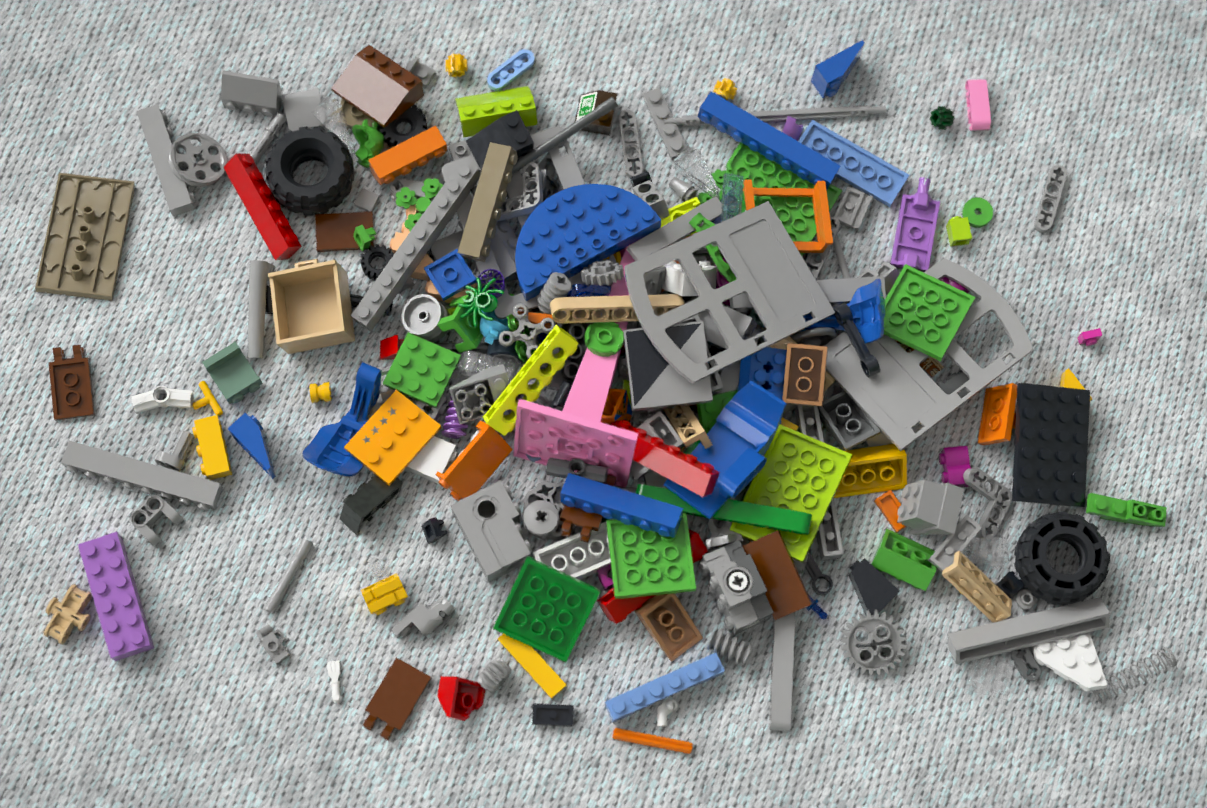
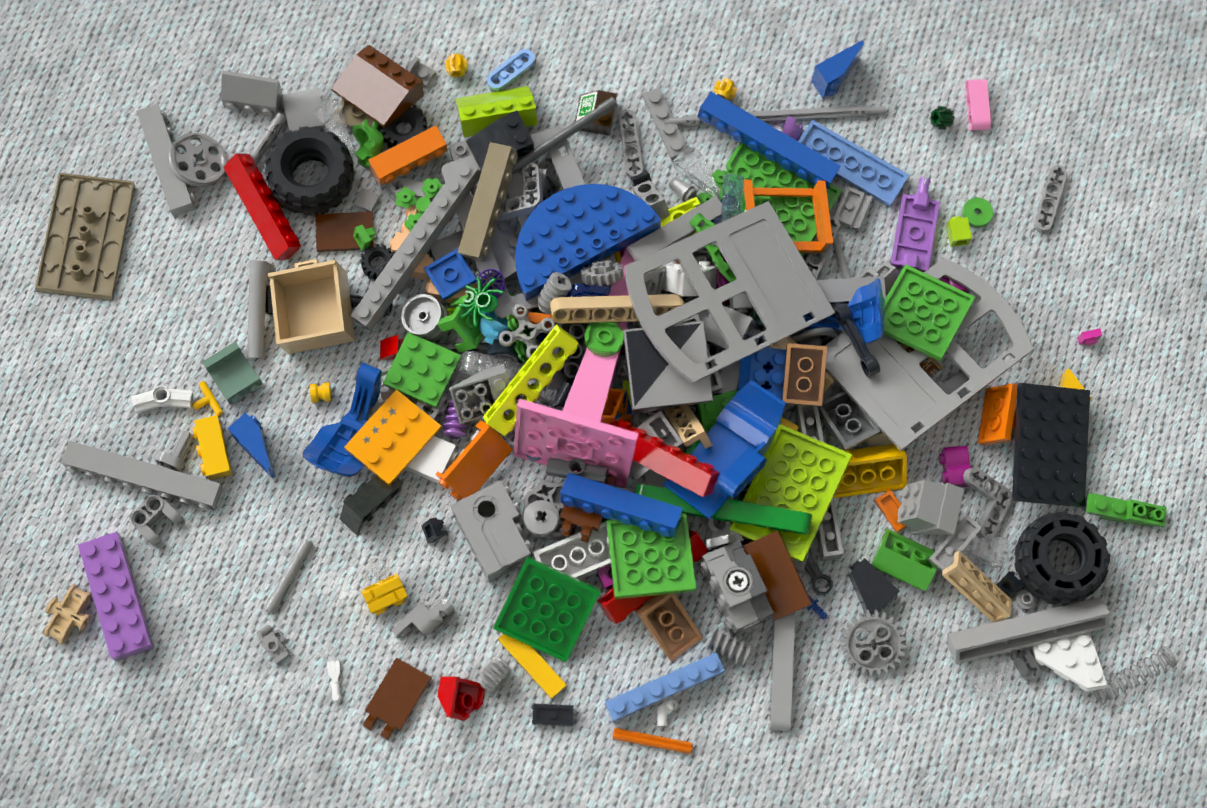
reddish brown tile [48,345,95,421] -> none

